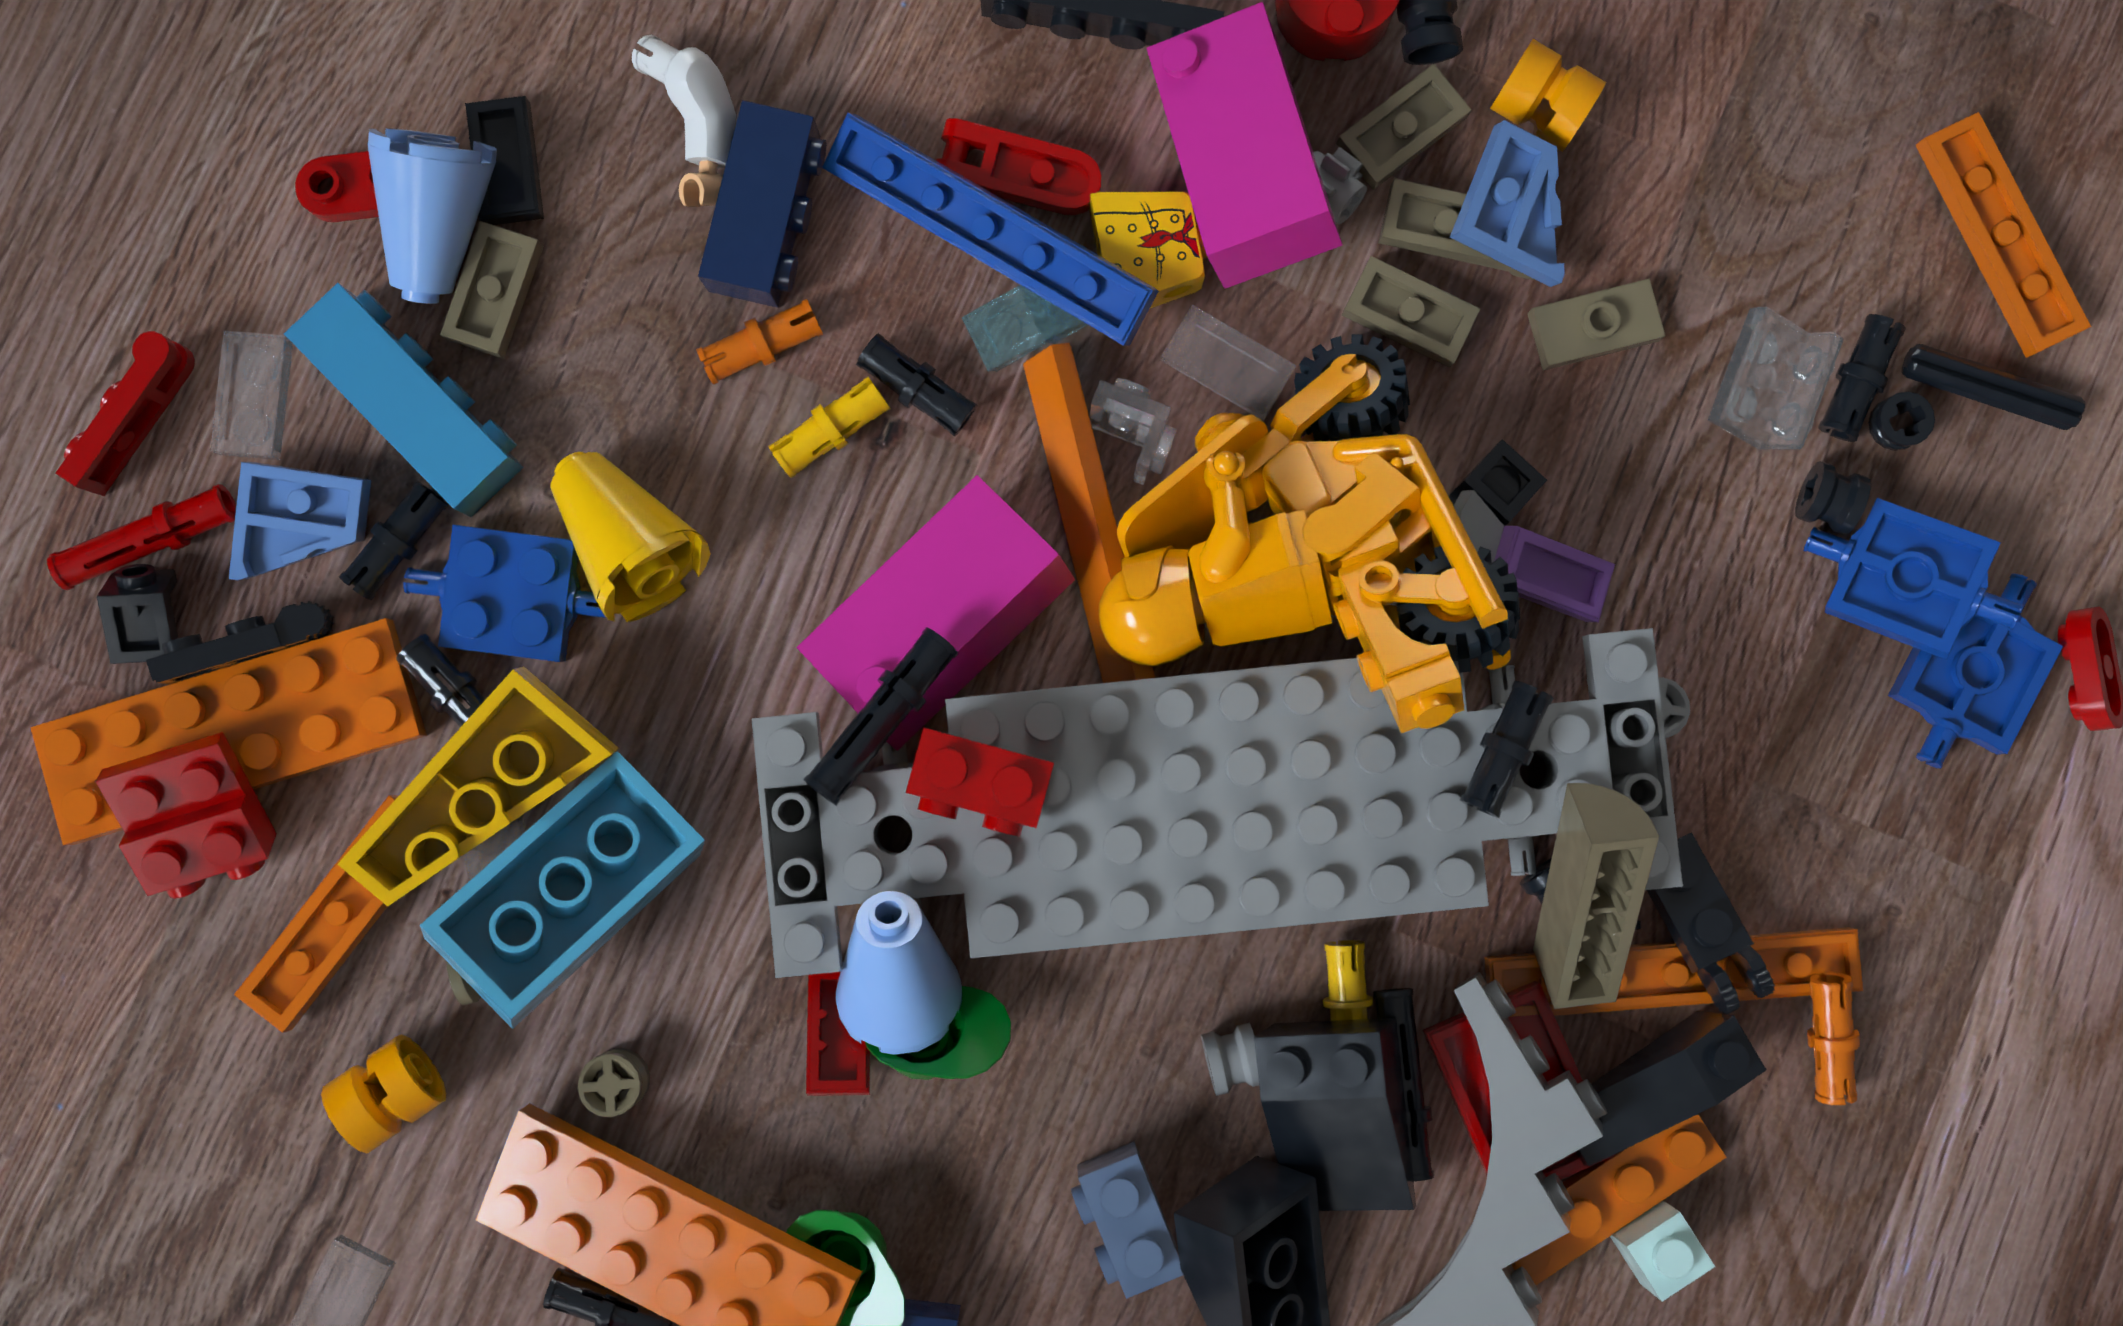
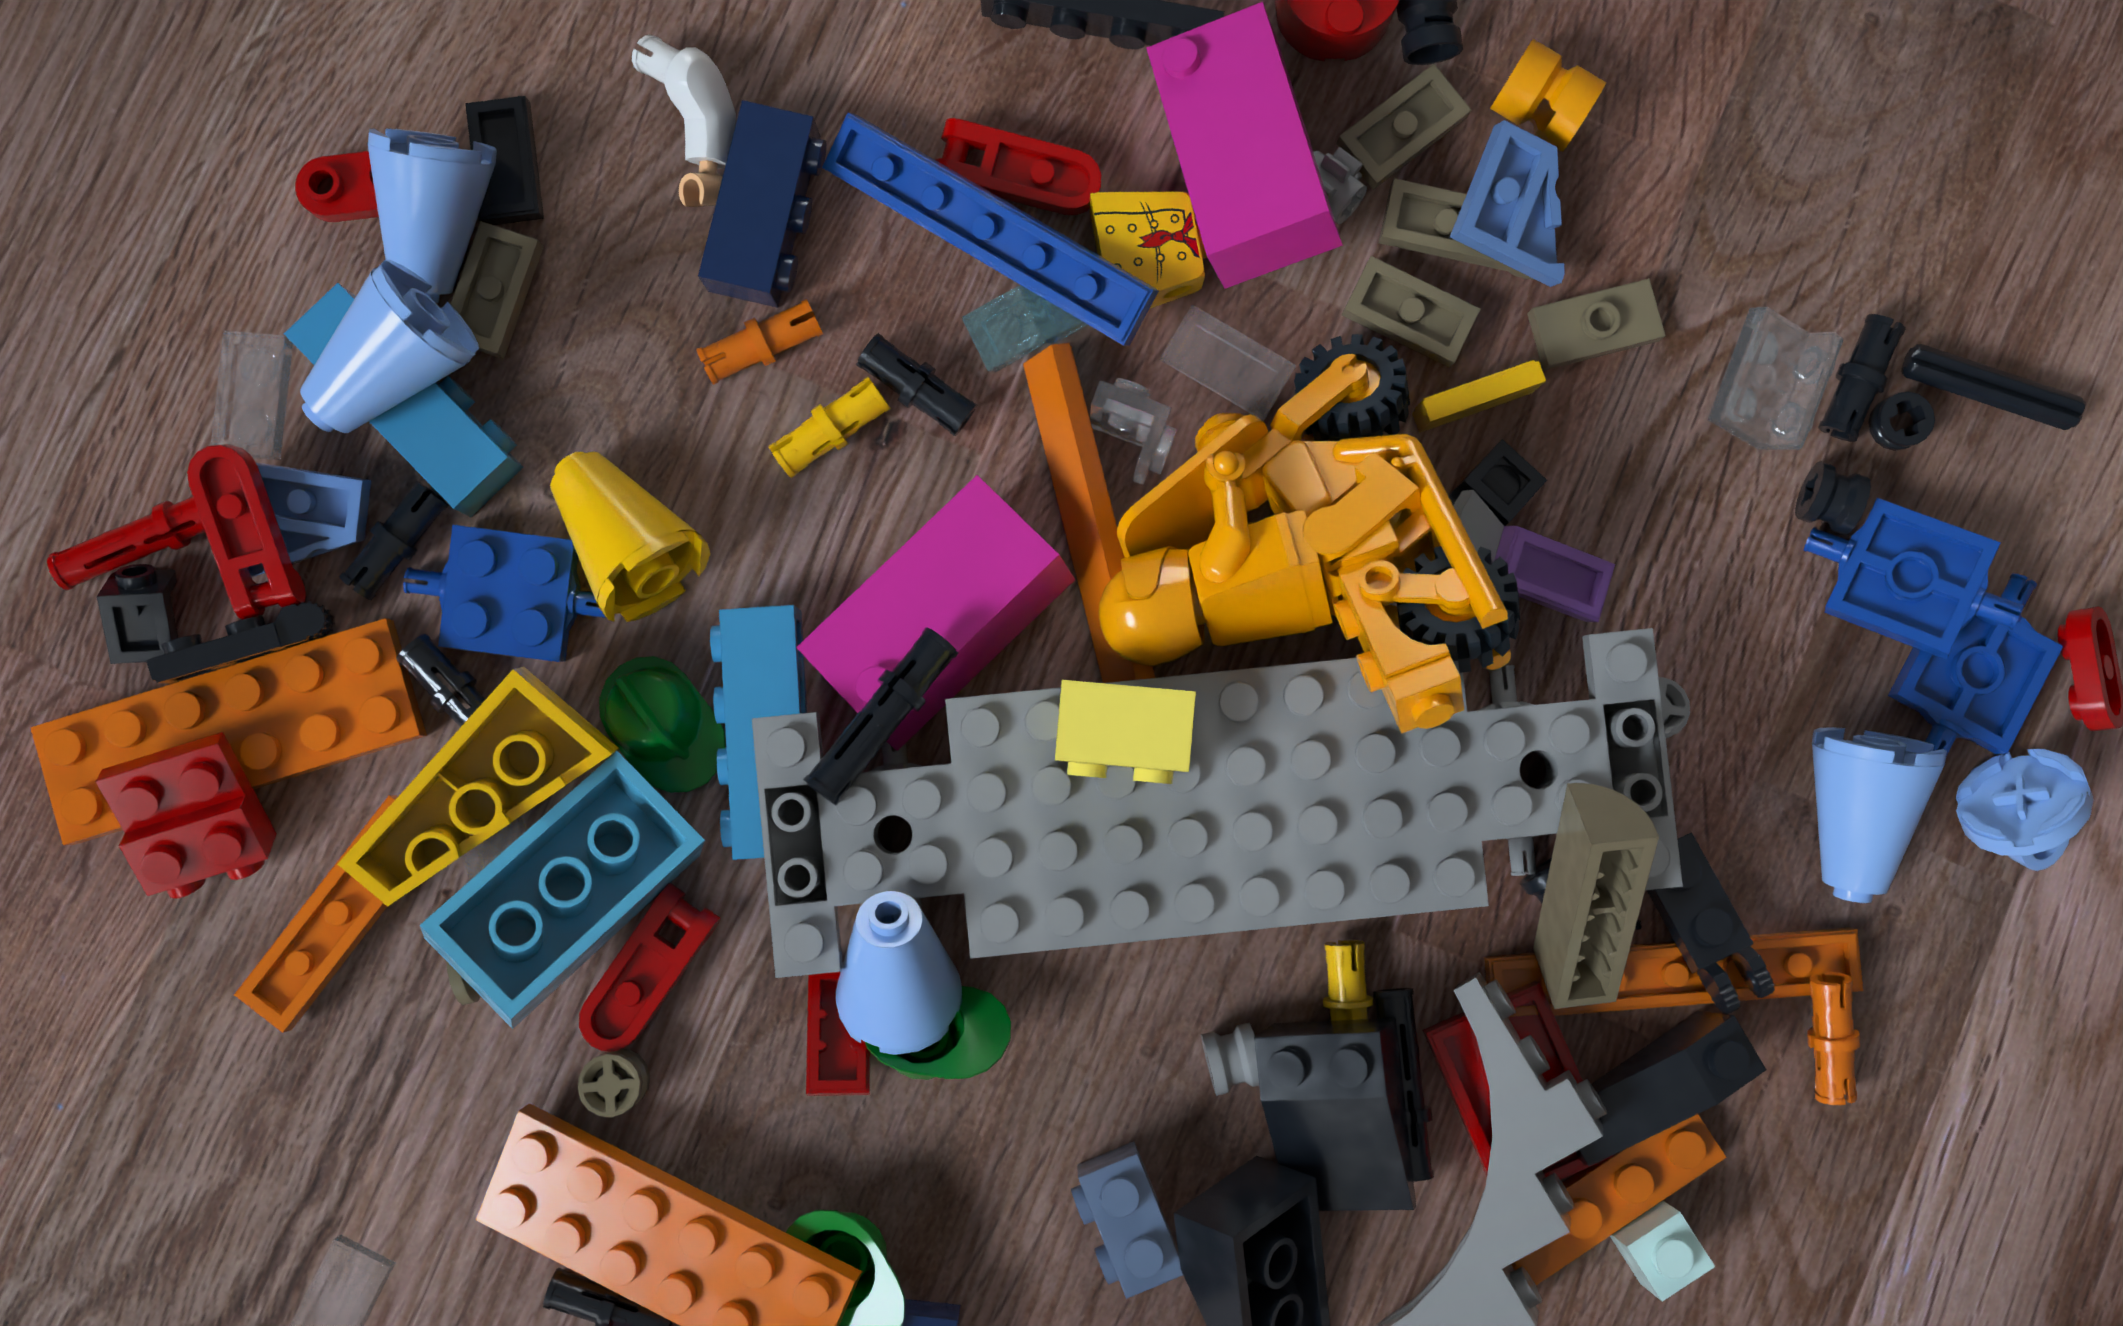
red plate [55,331,195,496] -> none
light orange wheel [321,1034,447,1154] -> none
red brick [905,727,1054,837] -> none
black pin [1460,681,1554,818] -> none
orange plate [1915,112,2091,358] -> none
none -> red plate [187,444,306,620]
none -> light blue cone [300,259,479,433]
none -> red plate [579,883,721,1052]
none -> green piece [599,656,726,793]
none -> dark azure brick [710,605,807,860]
none -> light yellow brick [1055,680,1196,784]
none -> yellow tile [1412,360,1546,433]
none -> light blue cone [1812,727,1947,903]
none -> light blue tile [1956,749,2094,871]

